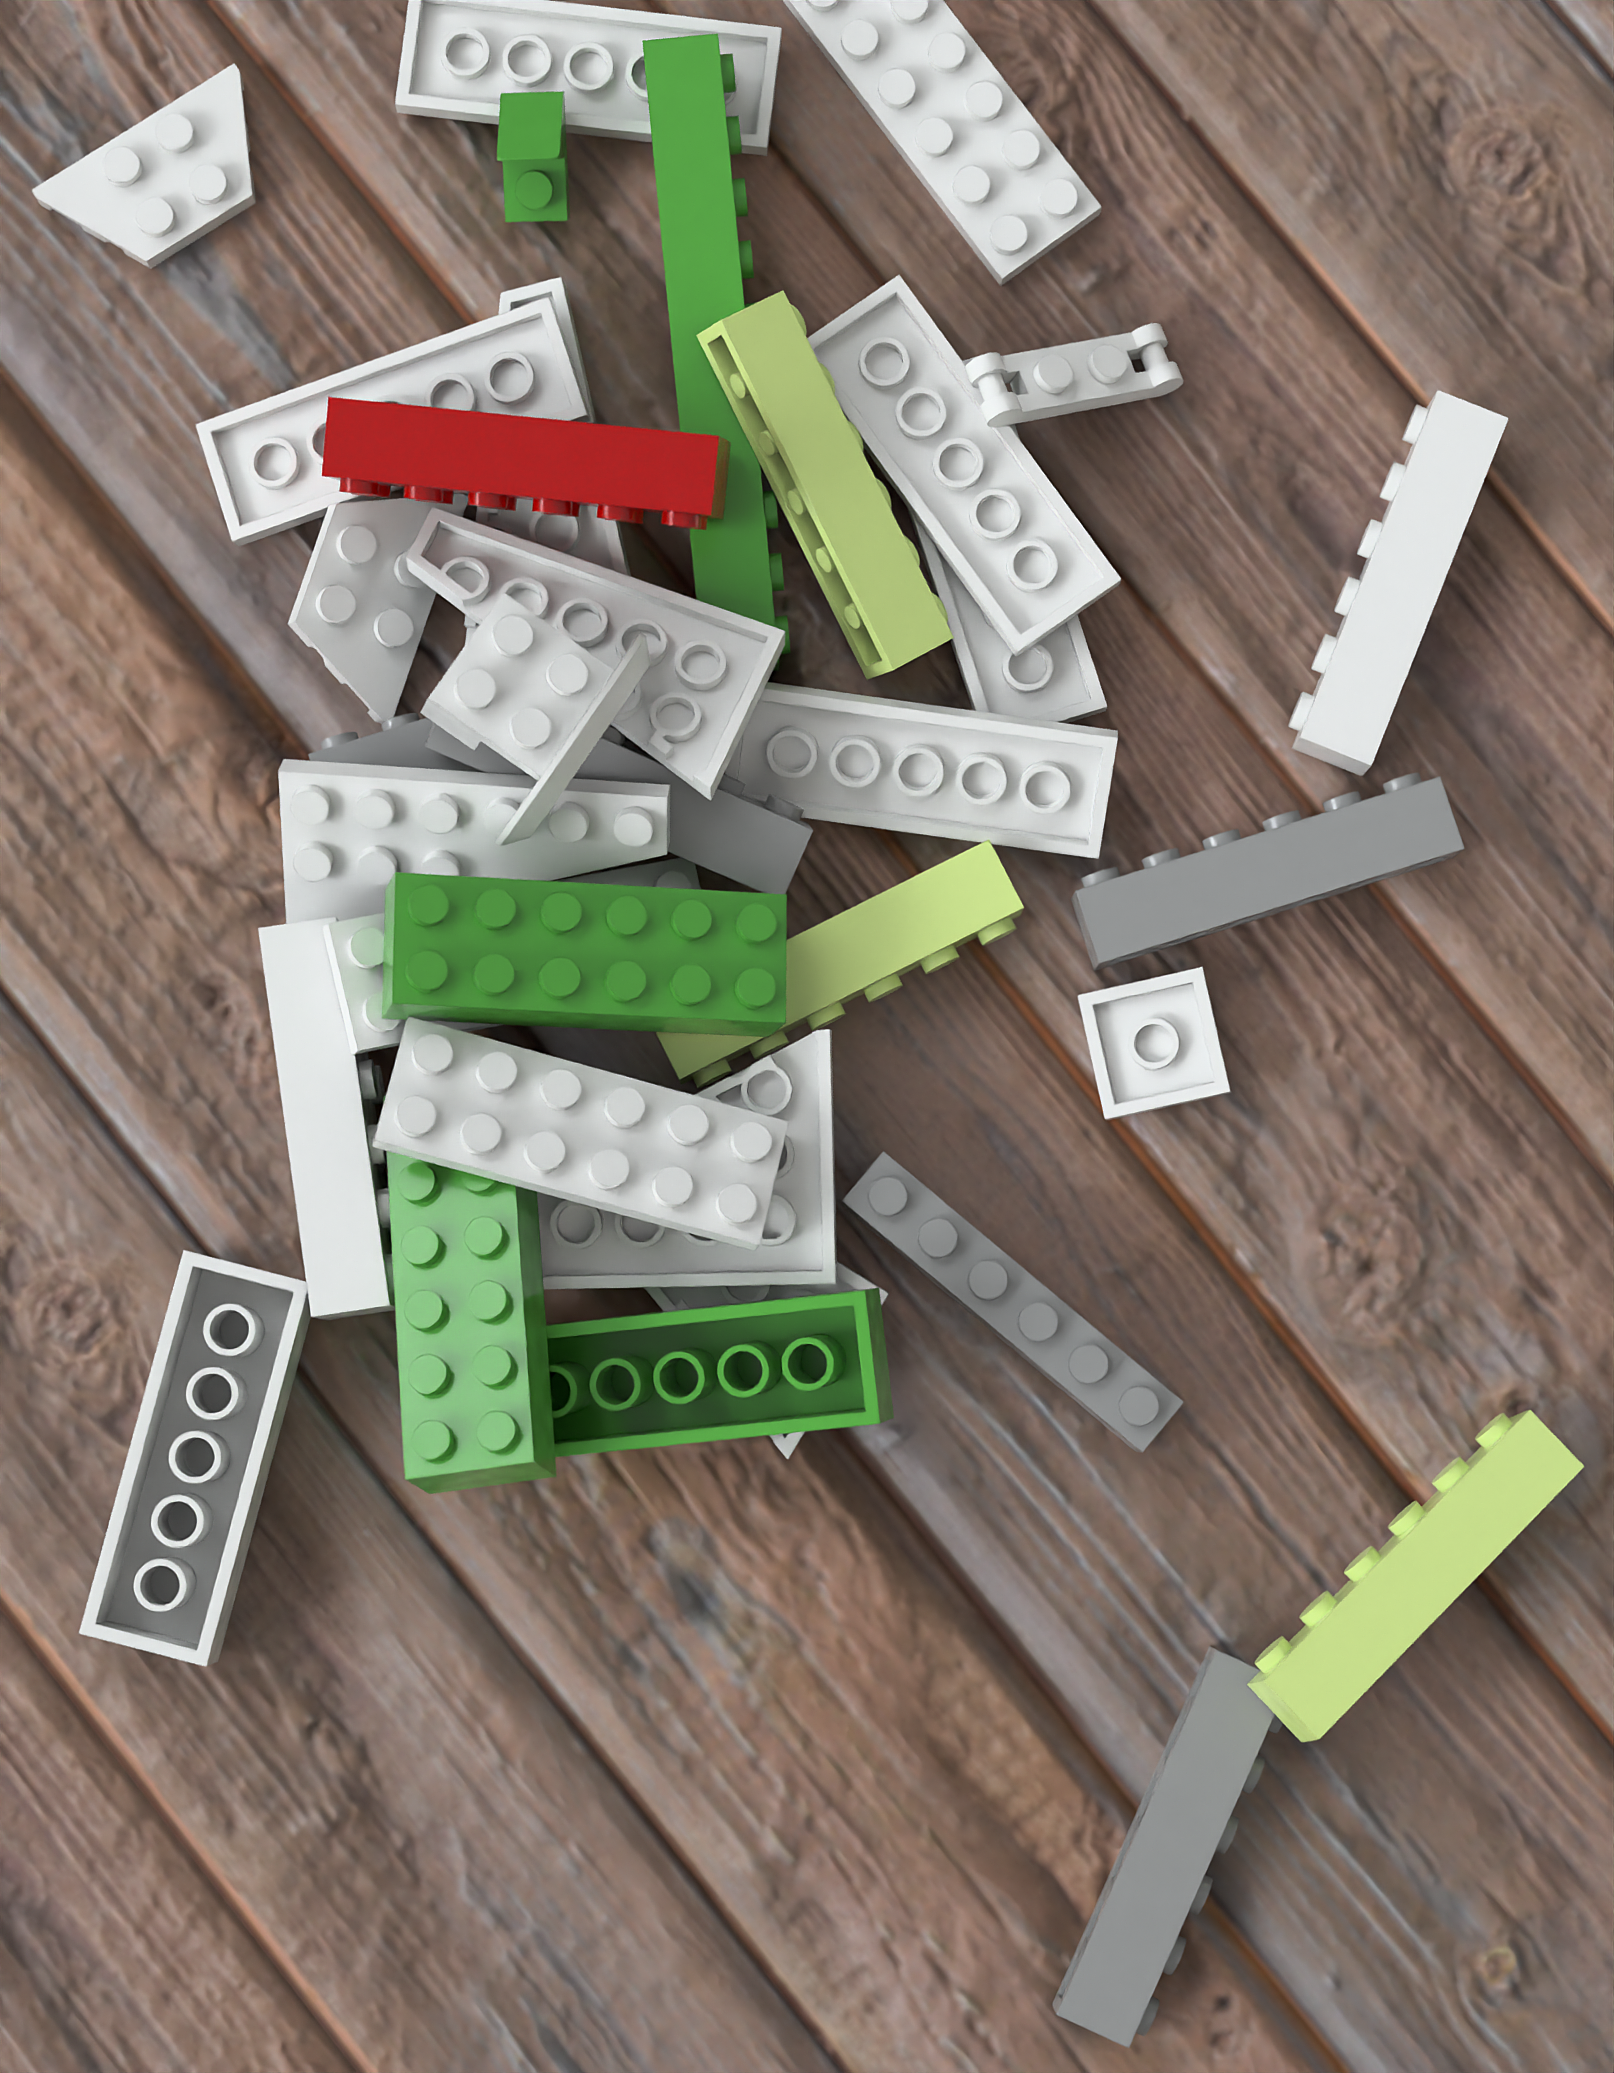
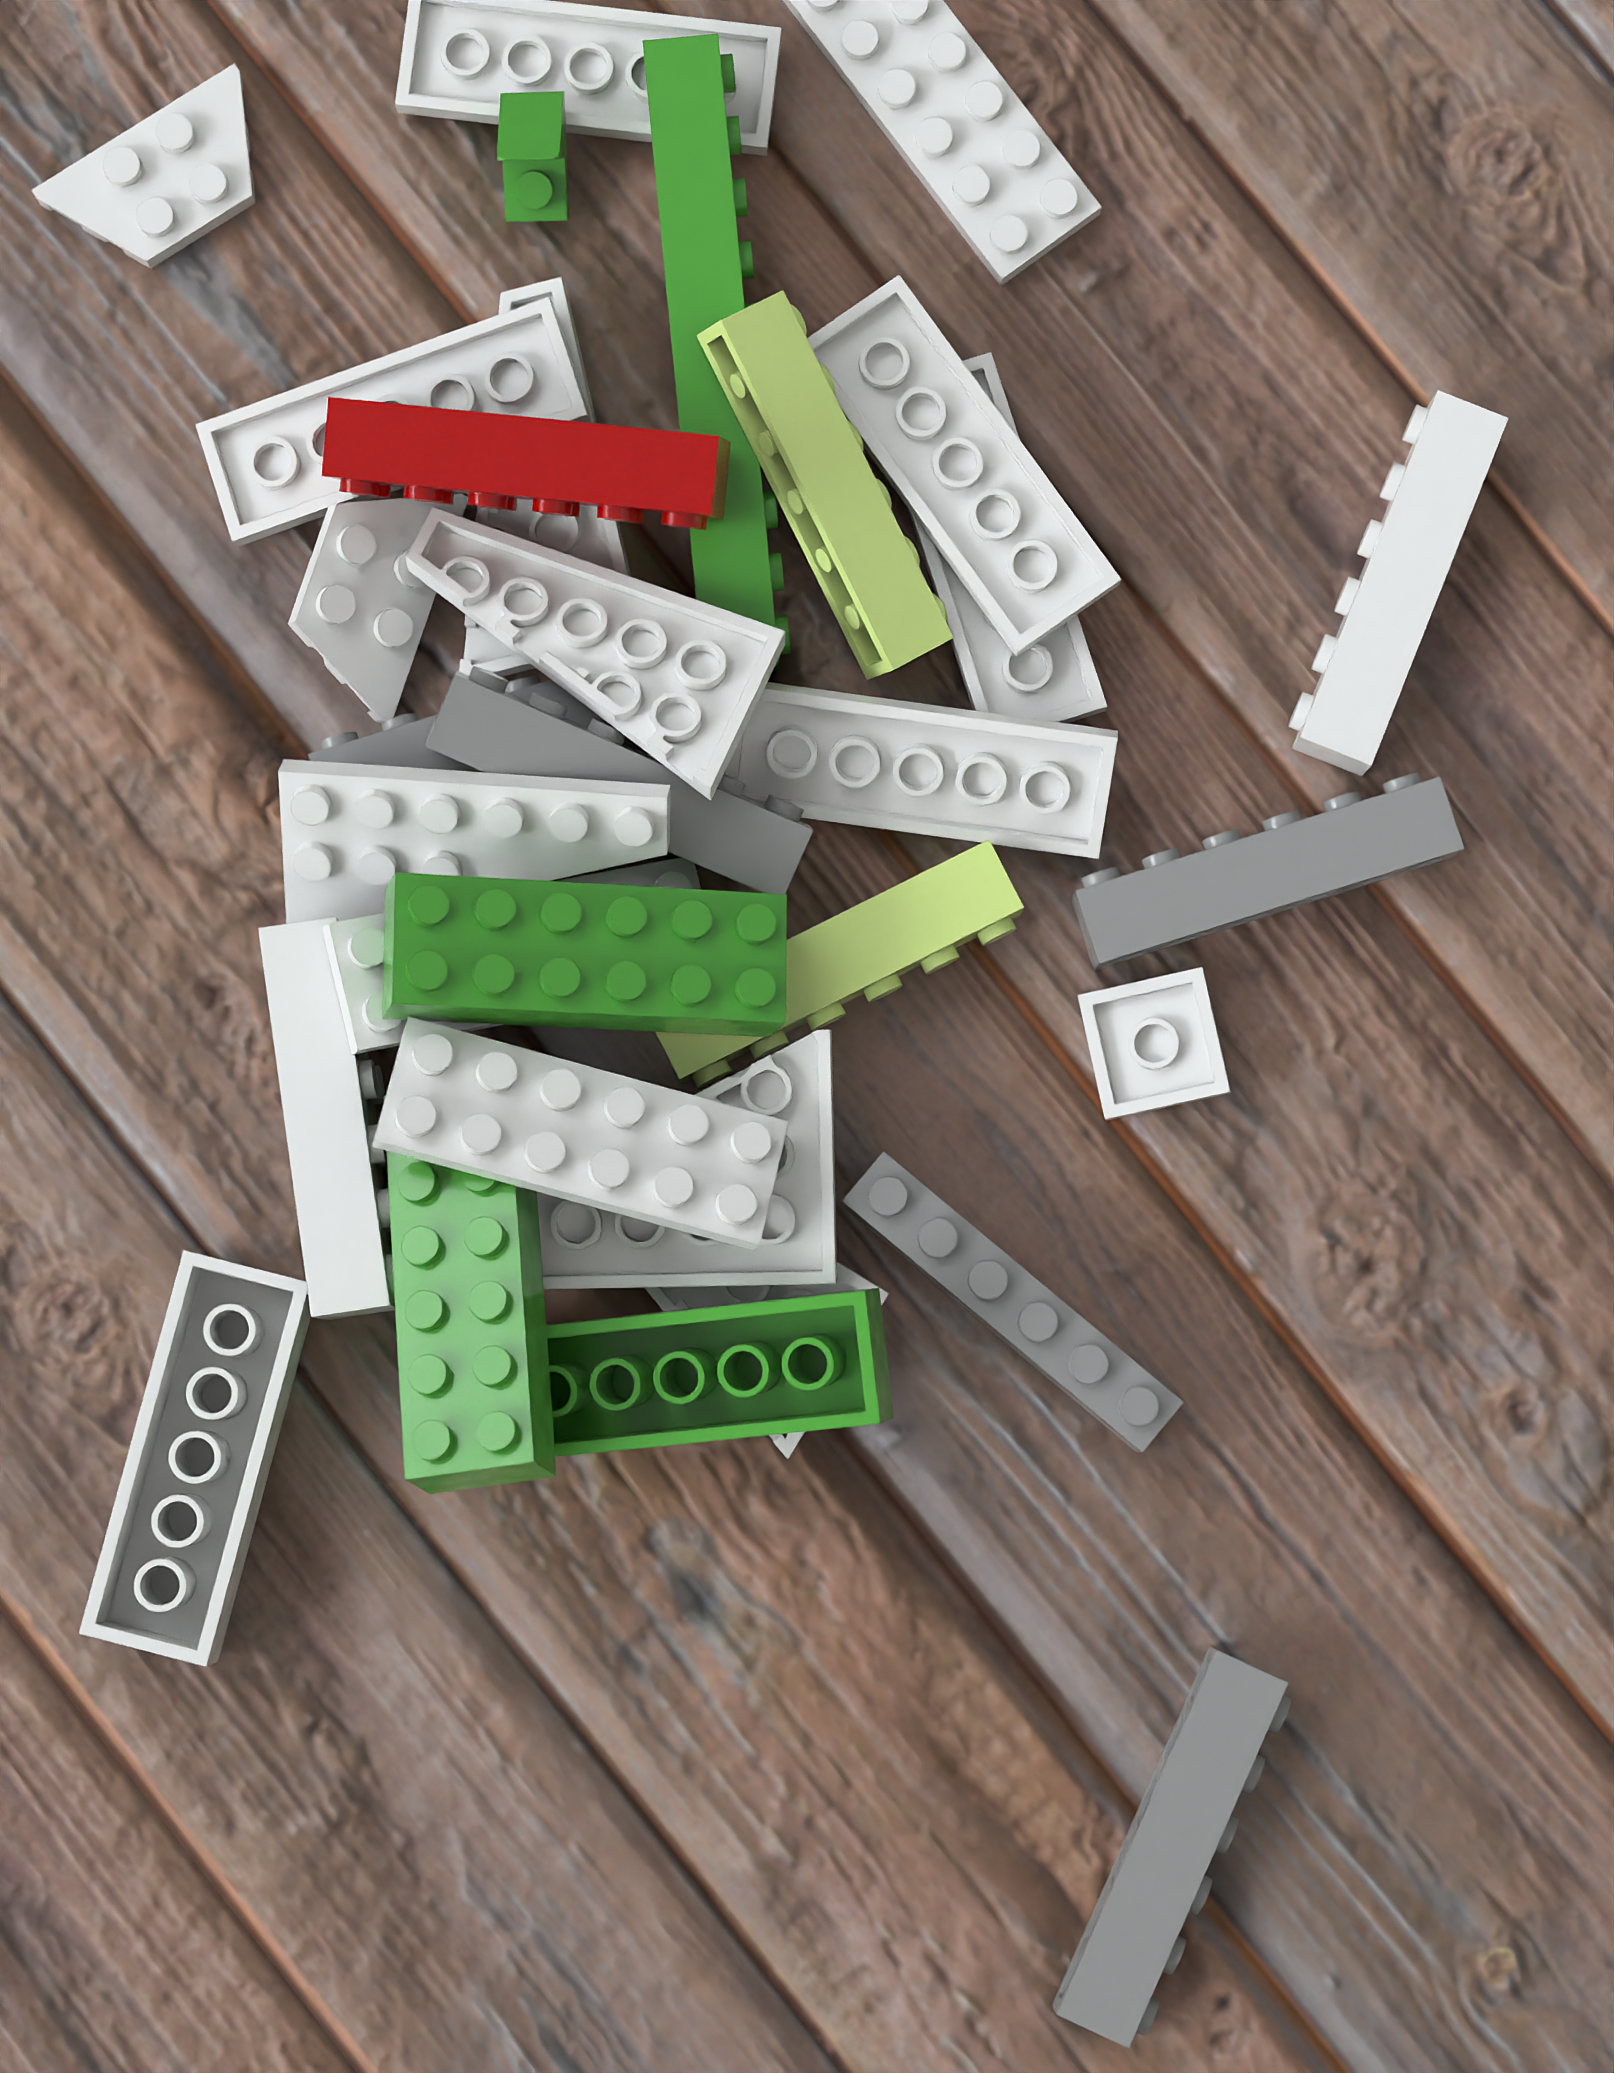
white piece [420,592,650,846] -> none
white plate [965,323,1184,428] -> none
yellowish green brick [1247,1410,1585,1742] -> none

